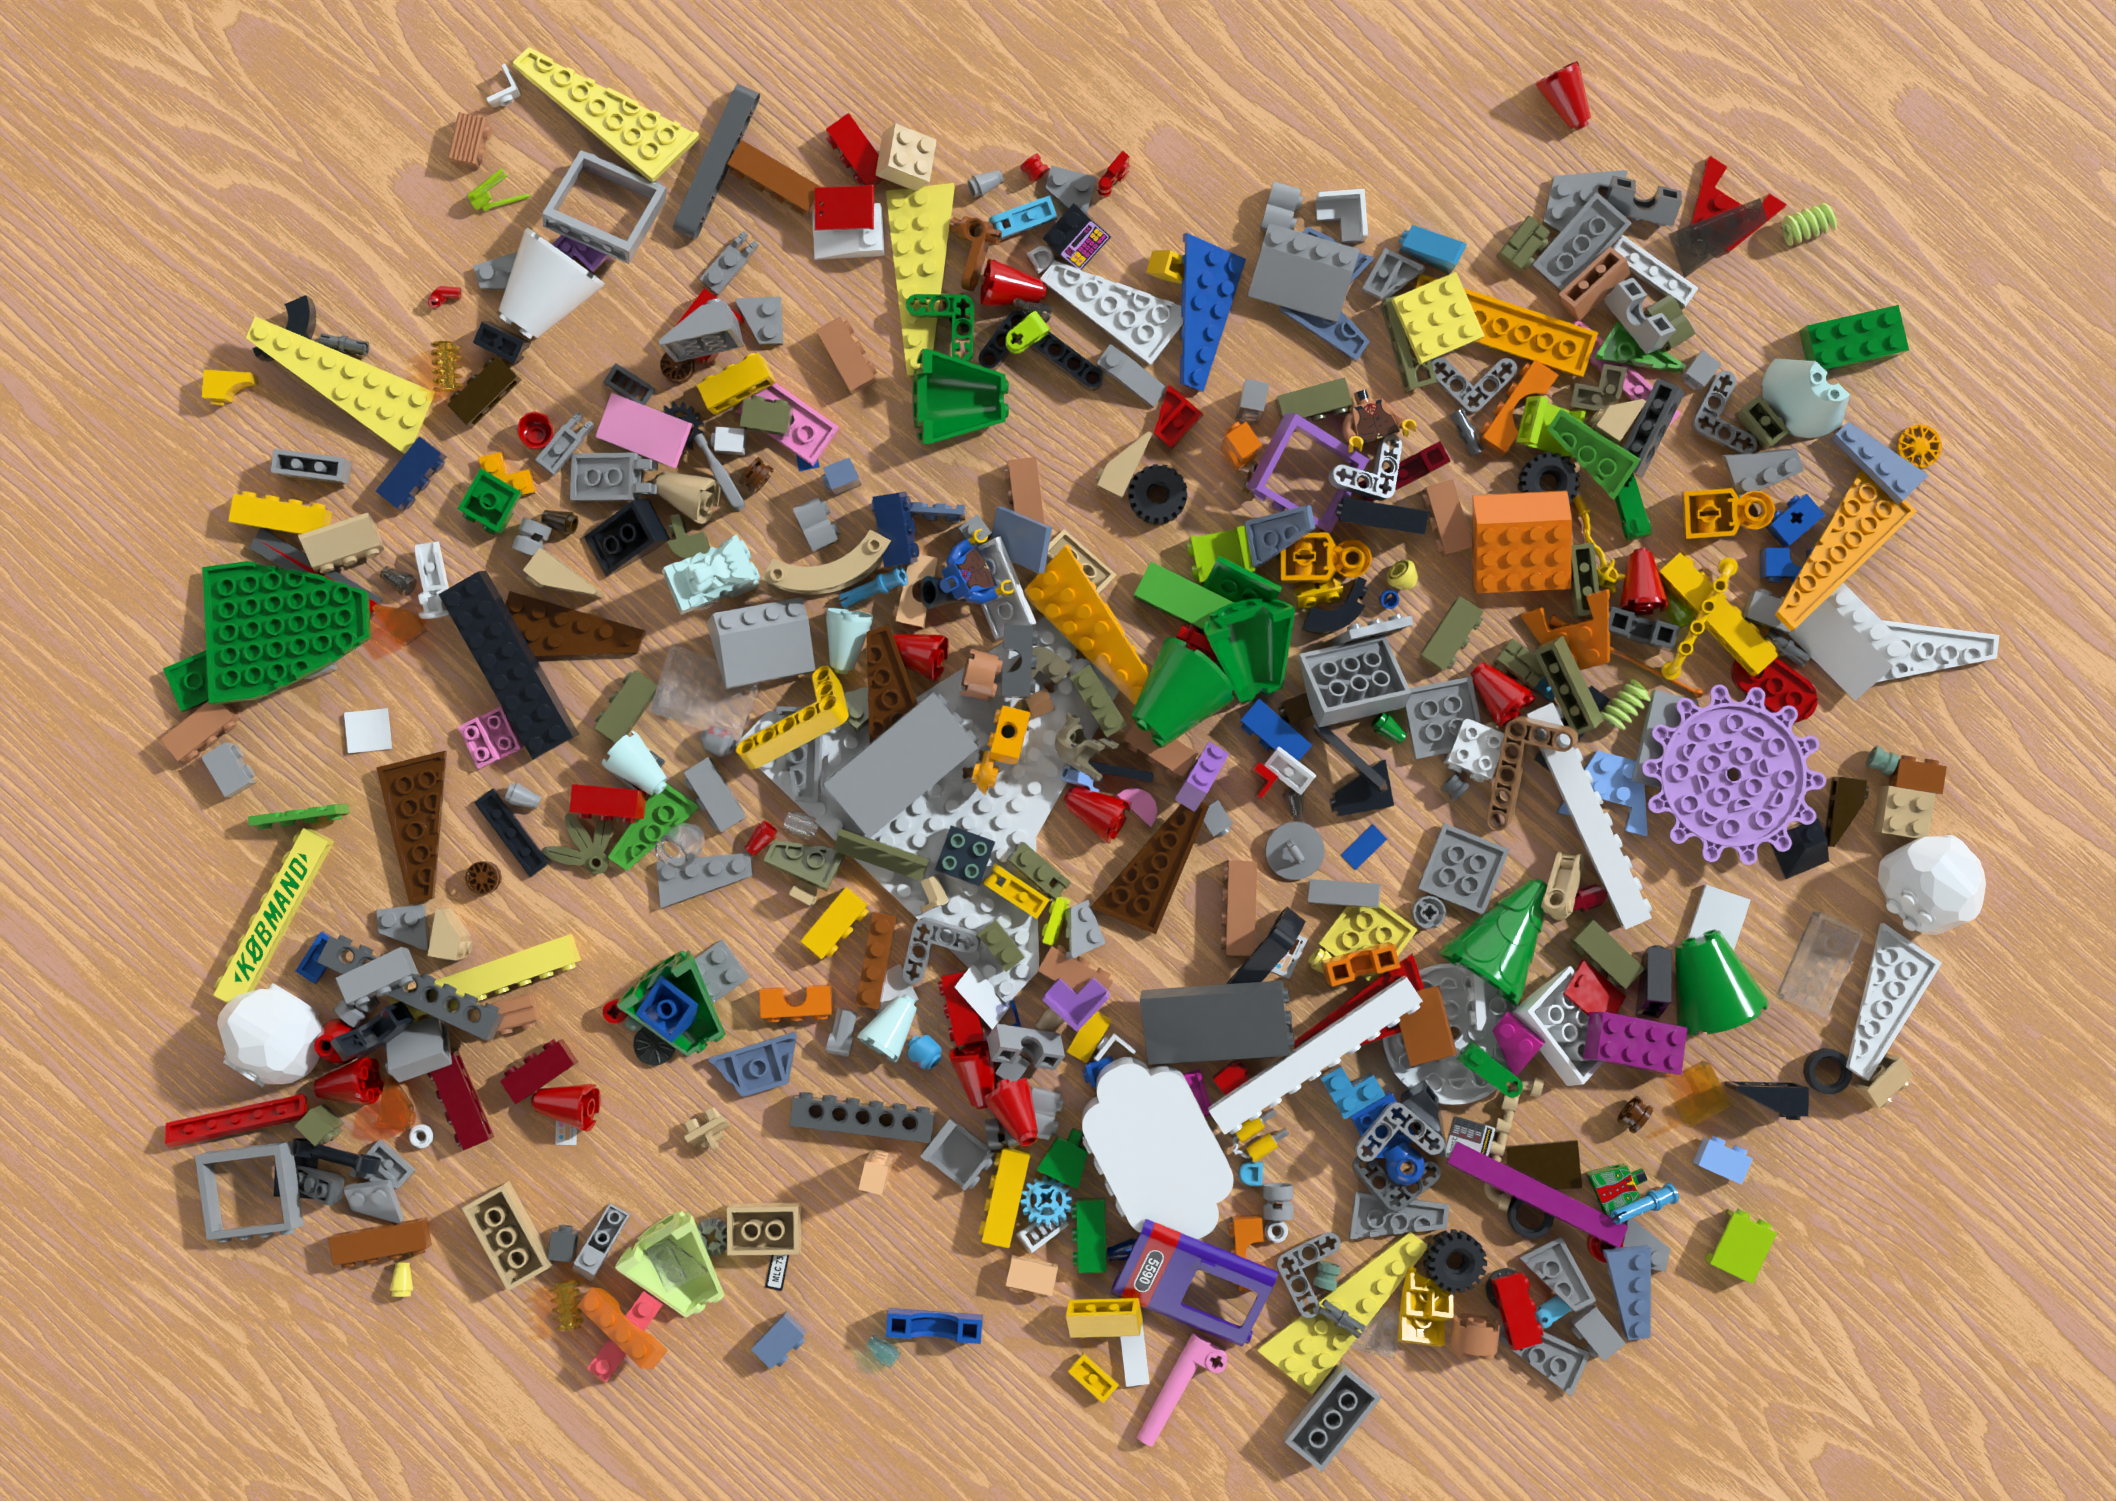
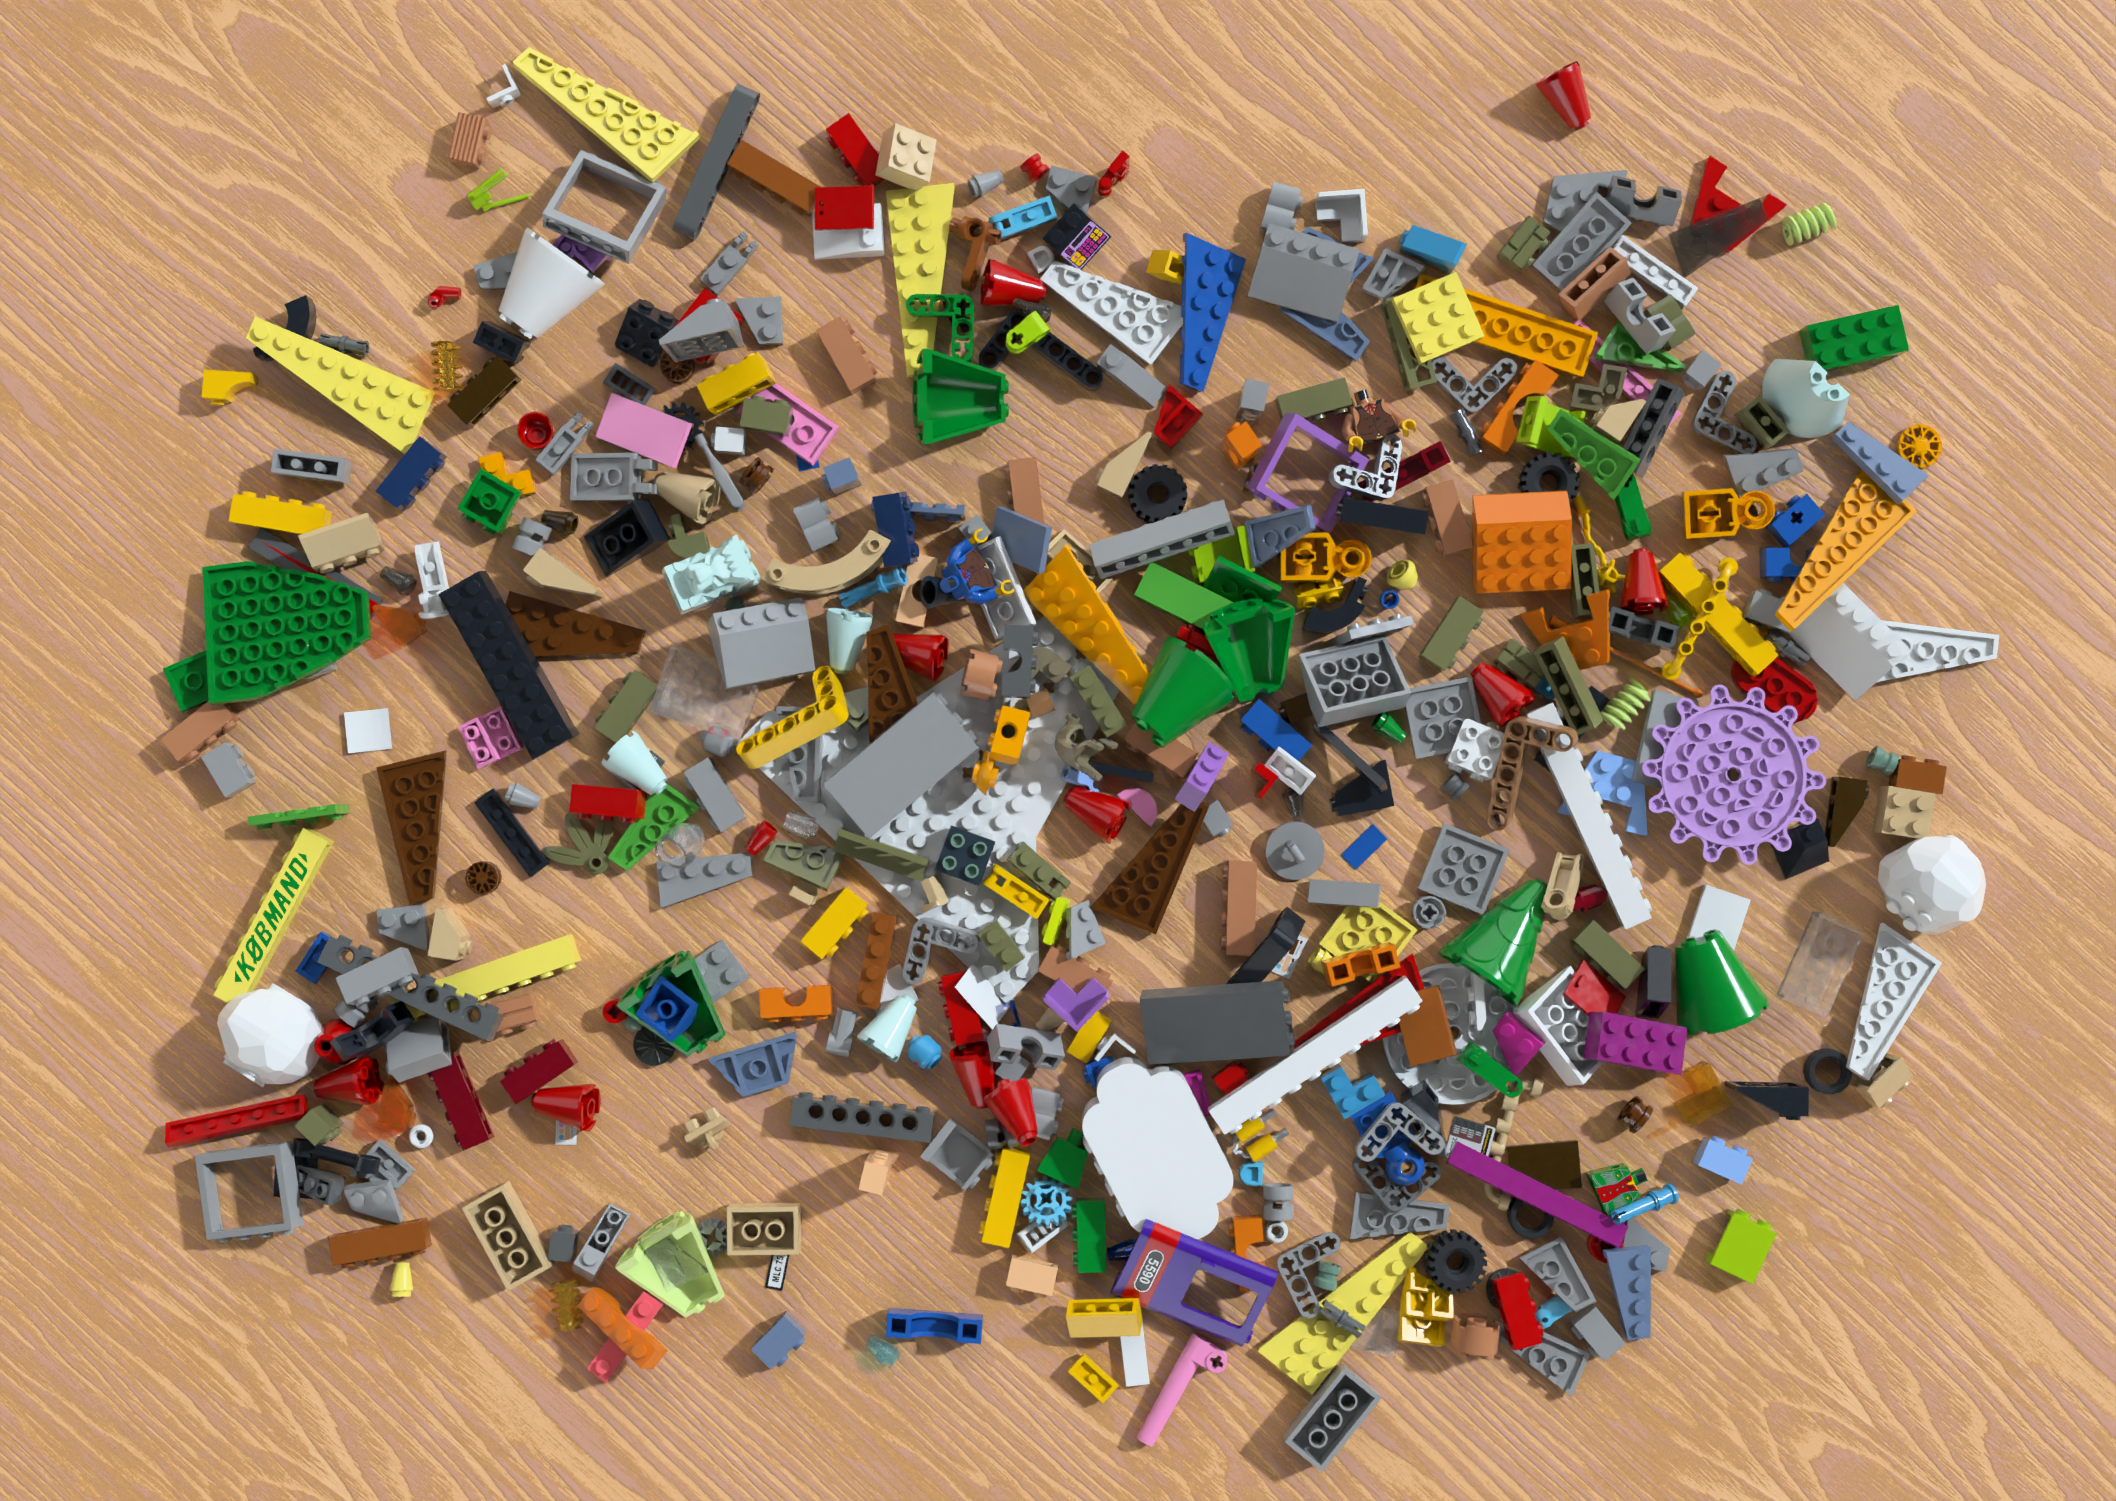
none -> black bracket [615,299,679,367]
none -> sand green hinge [724,597,744,611]
none -> light grey brick [1089,500,1235,579]

